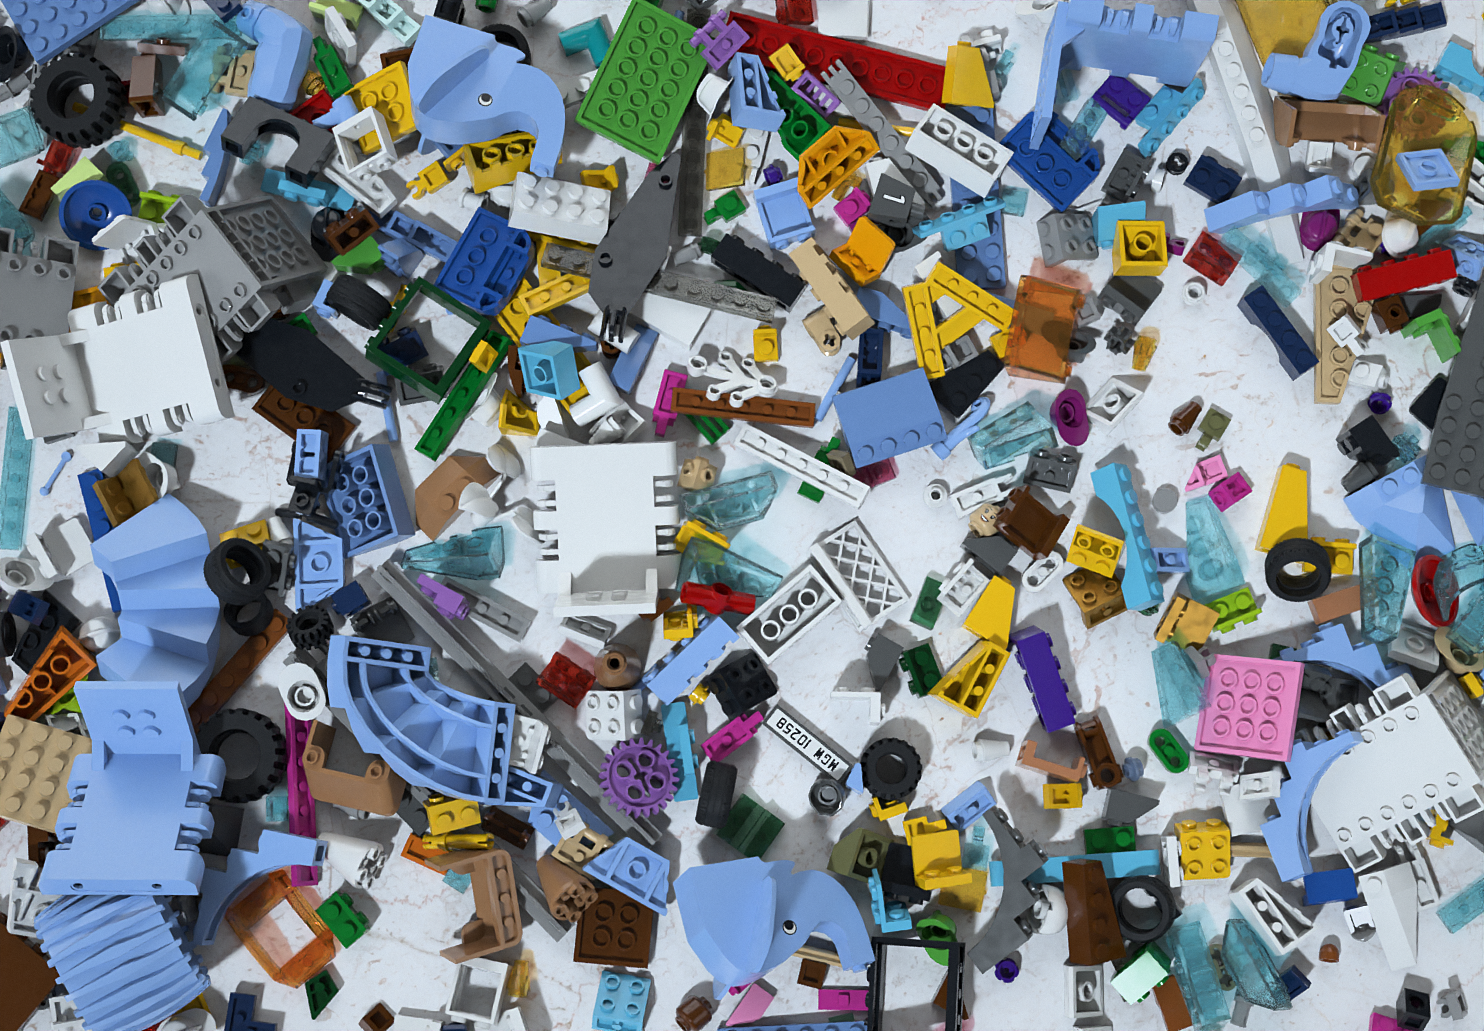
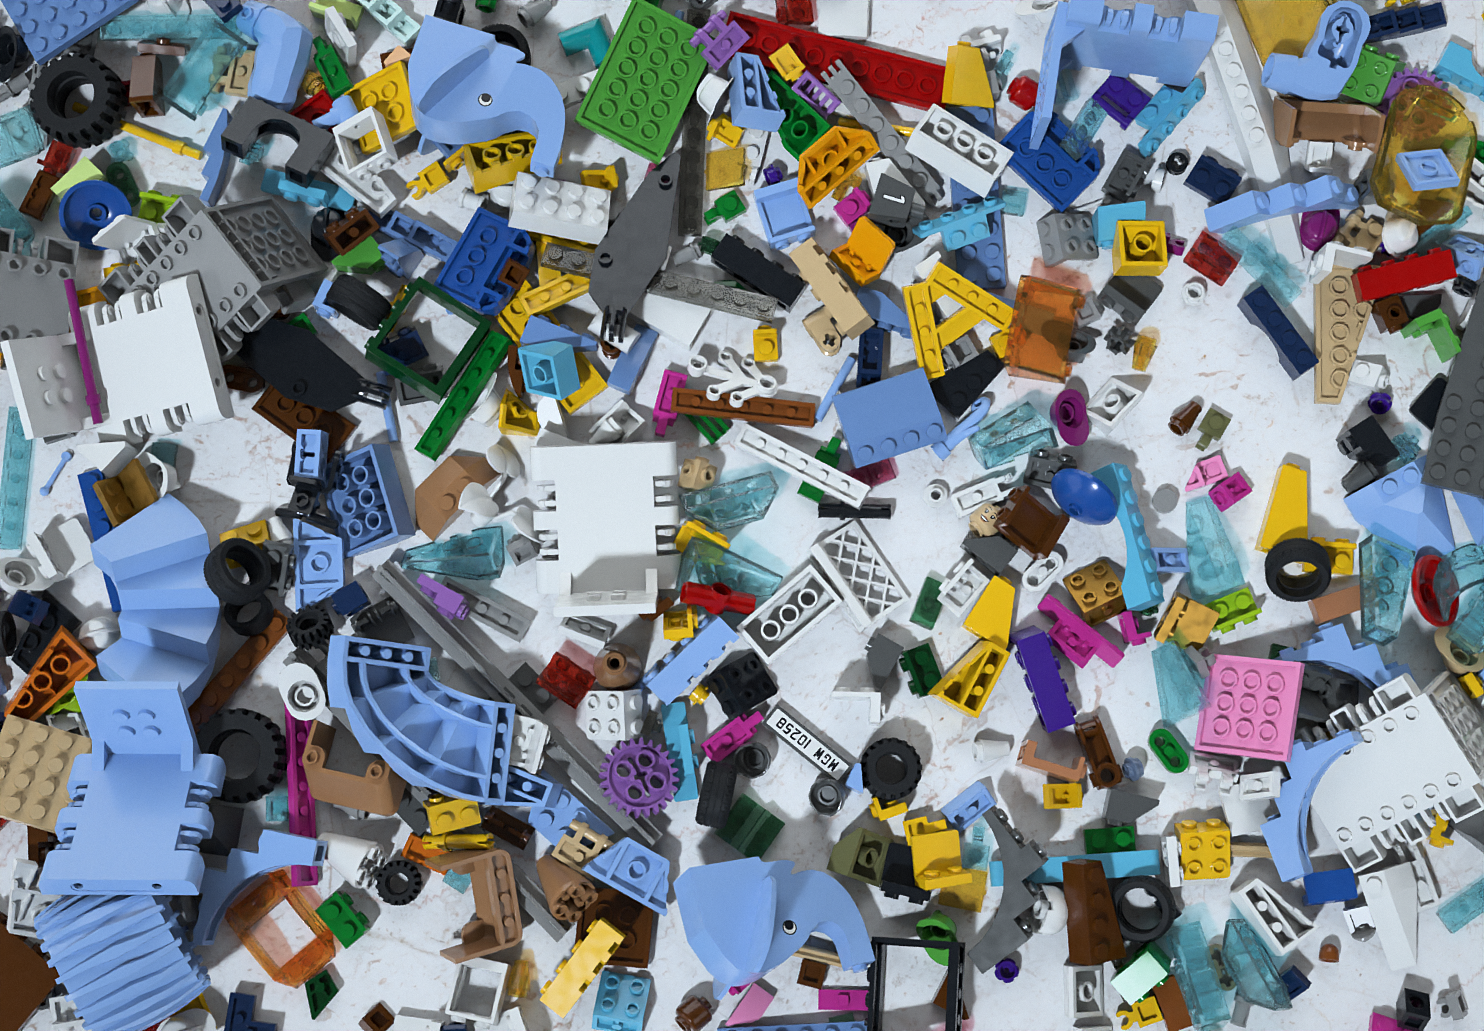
yellow plate [469,340,499,373] -> none
white plate [553,801,586,840] -> none
white brick [569,361,623,427] -> none
dark tan plate [826,449,856,477] -> none
medium azure bracket [868,868,912,933] -> none
yellow slope [1066,524,1126,578] -> none
white plate [1326,313,1369,357] -> none
white tile [1352,156,1377,179] -> none
white plate [1388,619,1439,673] -> none
none -> magenta bar [64,279,103,424]
none -> black tyre [375,860,423,906]
none -> light nougat slope [384,45,411,67]
none -> reddish brown slope [497,257,531,291]
none -> light grey tile [506,534,538,567]
none -> yellow wedge [540,918,626,1018]
none -> dark grey hair [732,741,771,779]
none -> black pin [818,501,891,520]
none -> red head [1006,75,1038,111]
none -> dark pink bracket [1037,594,1125,669]
none -> blue dish [1051,468,1118,526]
none -> yellow plate [1116,995,1164,1030]
none -> dark pink bracket [1117,611,1152,646]

